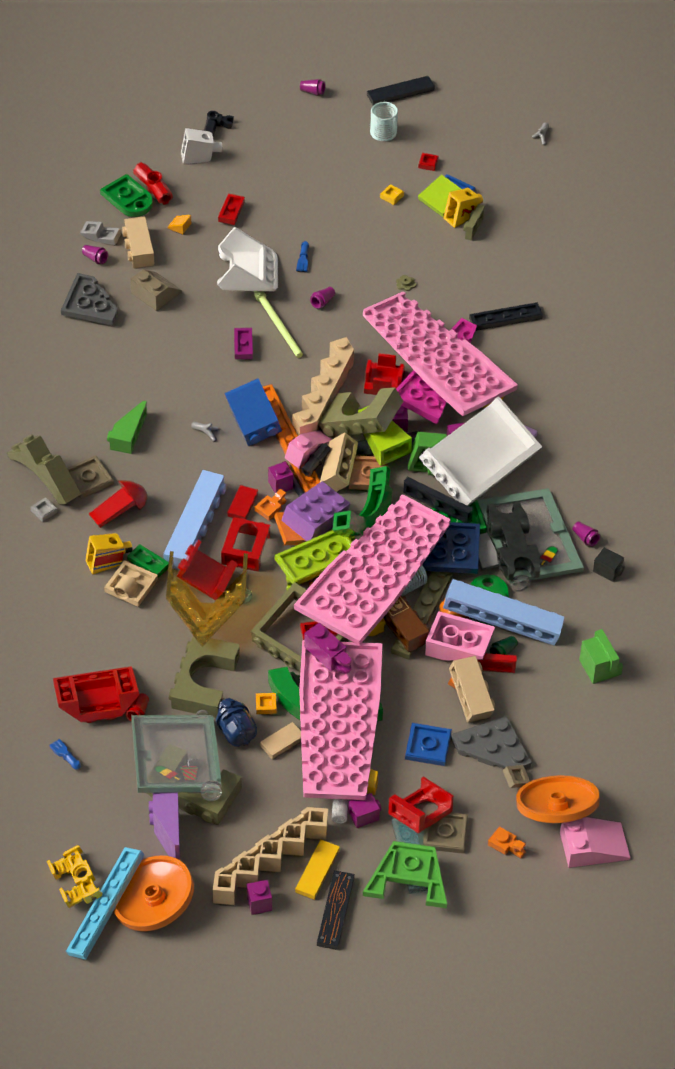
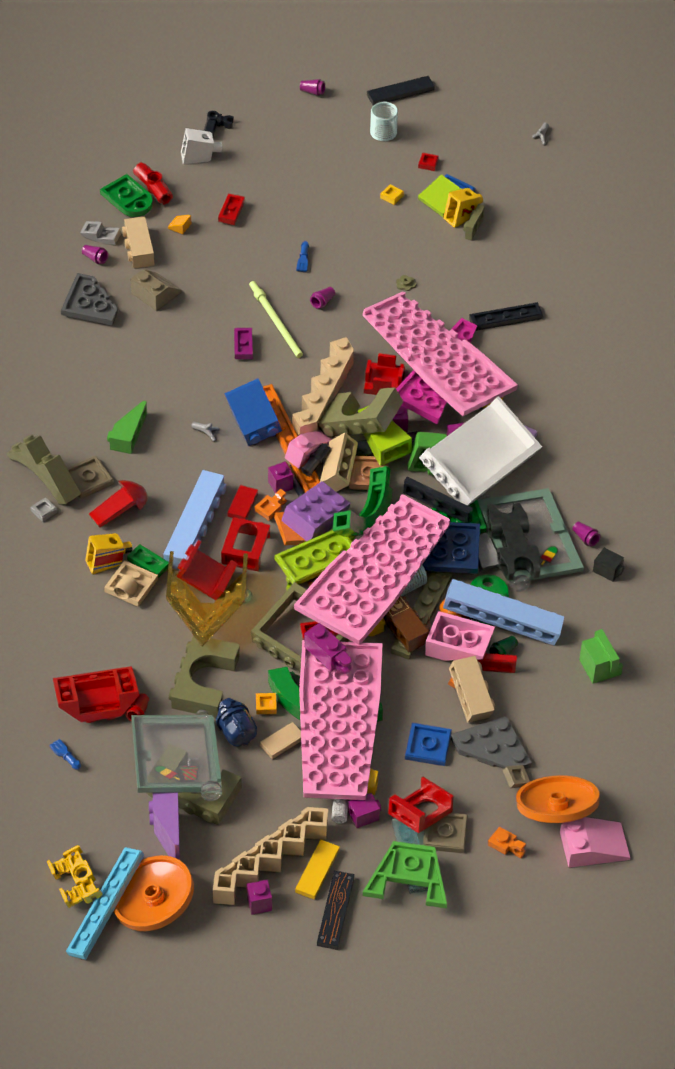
white windscreen [217,227,278,291] -> none

